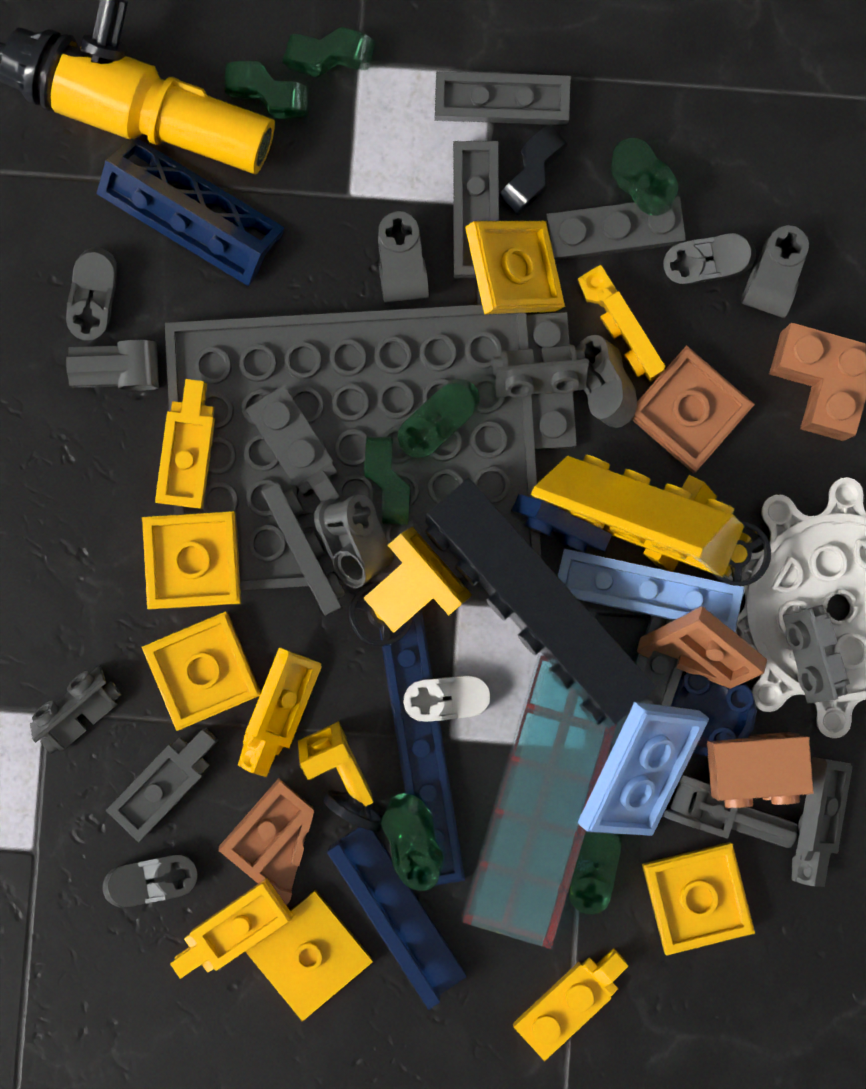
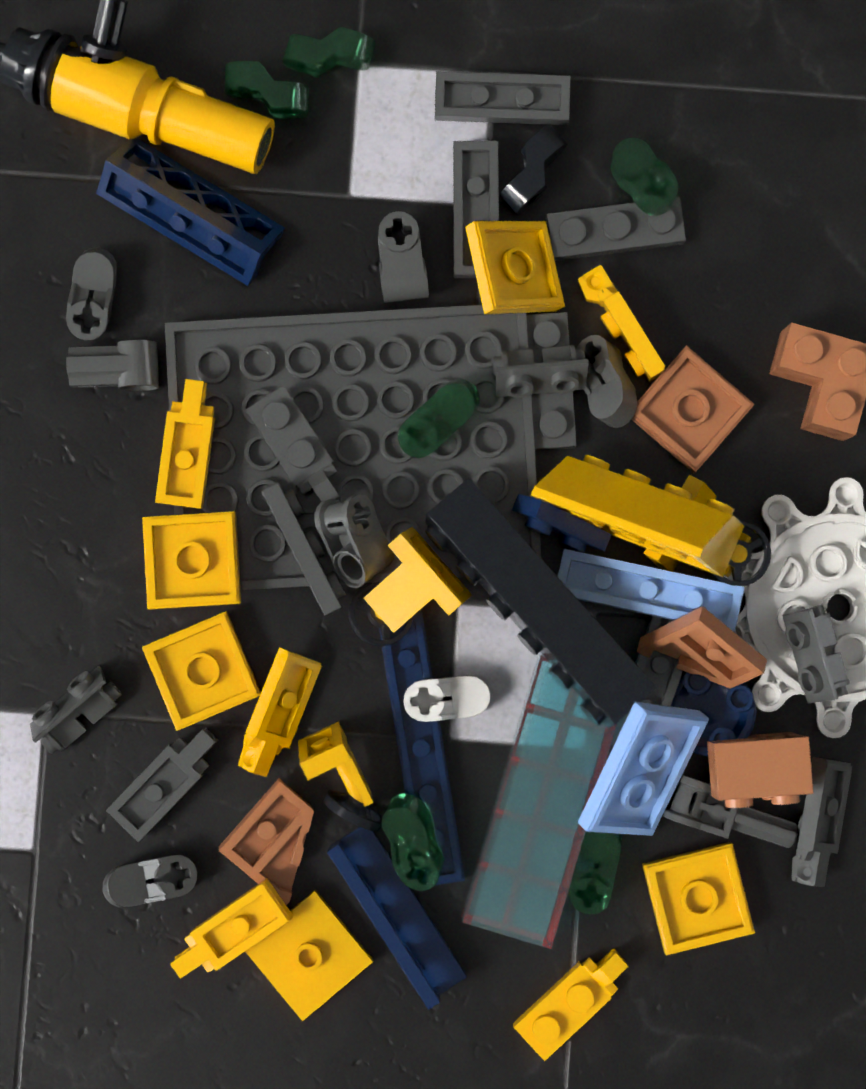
clear green piece [364,436,410,525] -> none
dark grey piece [664,233,756,285] -> none
dark grey piece [741,225,809,318] -> none

